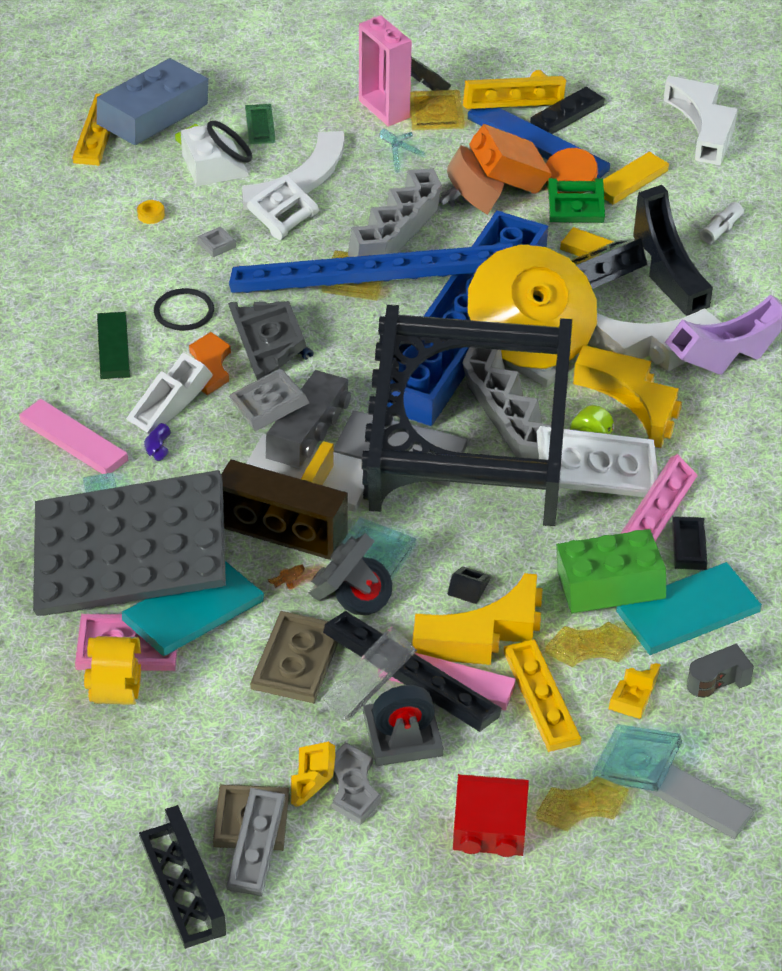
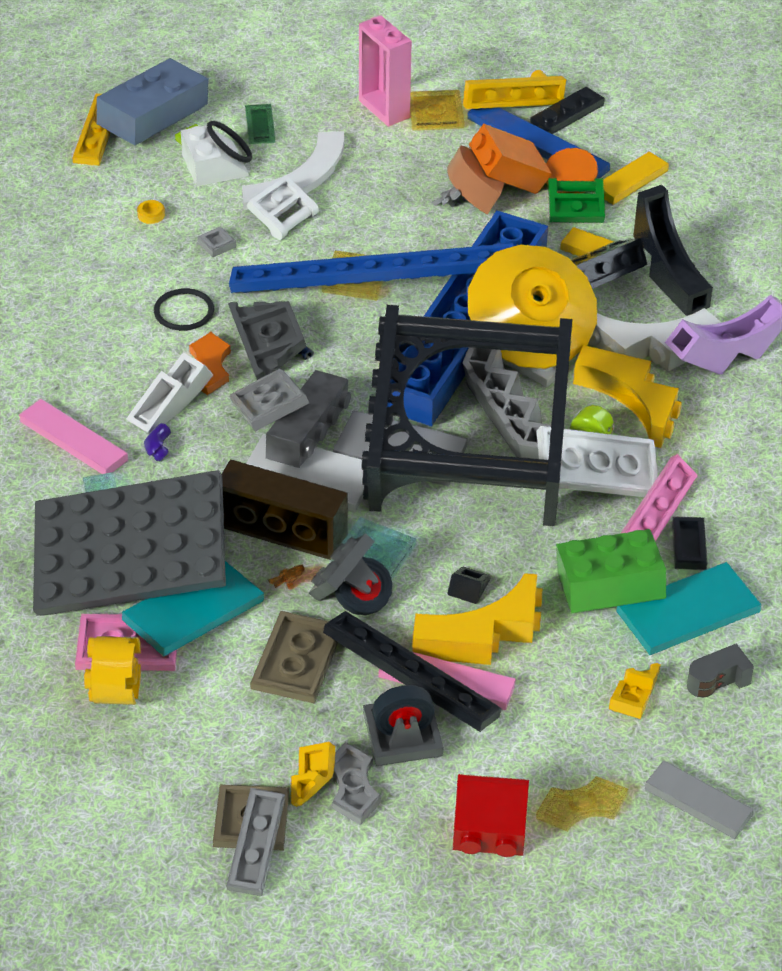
dark green tile [97,311,130,379] -> none
black fence [139,805,226,949] -> none
yellow tile [301,441,334,485] -> none
clear tile [322,626,417,722] -> none
light grey brick [348,168,442,257] -> none
clear light blue plant [379,128,425,173] -> none
black plate [411,56,451,93] -> none
yellow tile [504,639,581,752] -> none
clear yellow tile [545,622,637,668] -> none
clear light blue tile [592,724,682,792] -> none
white arch [664,75,738,166] -> none
white pin [699,202,744,244] -> none

